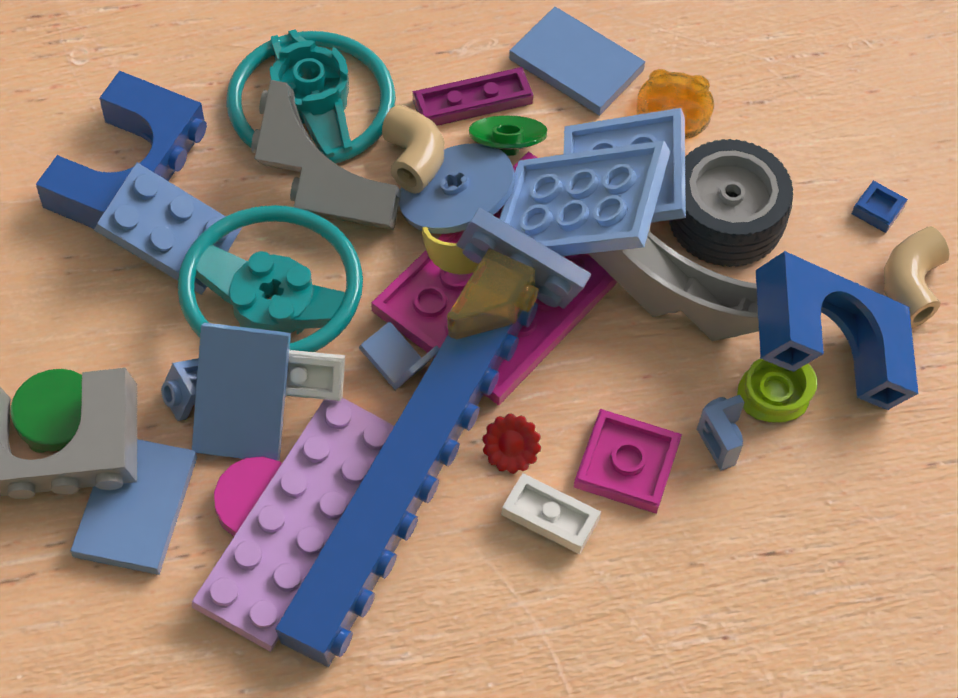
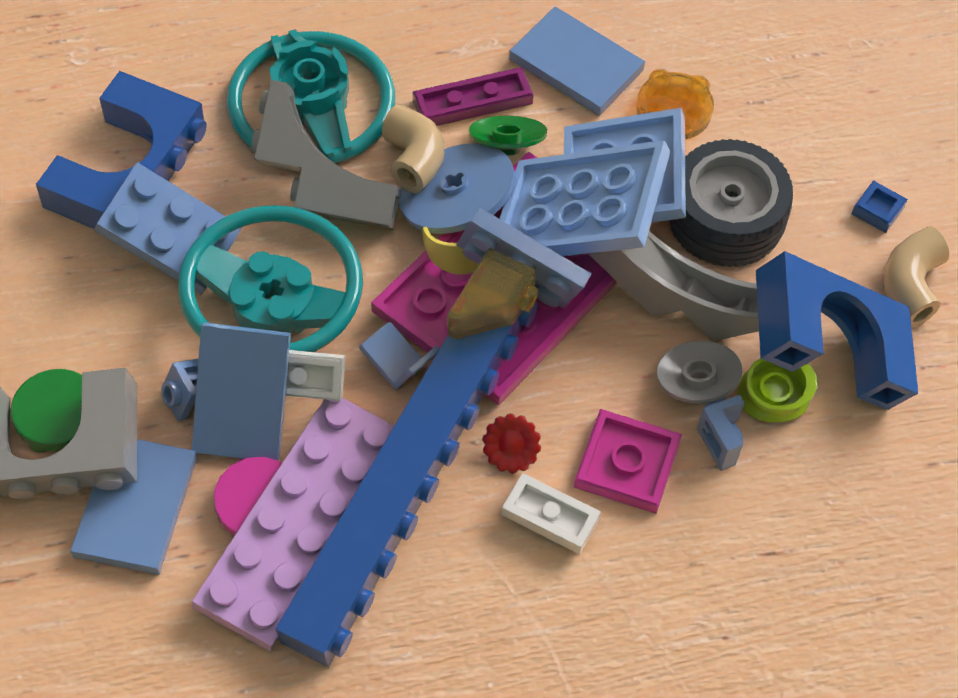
none -> light grey dish [657,341,742,404]

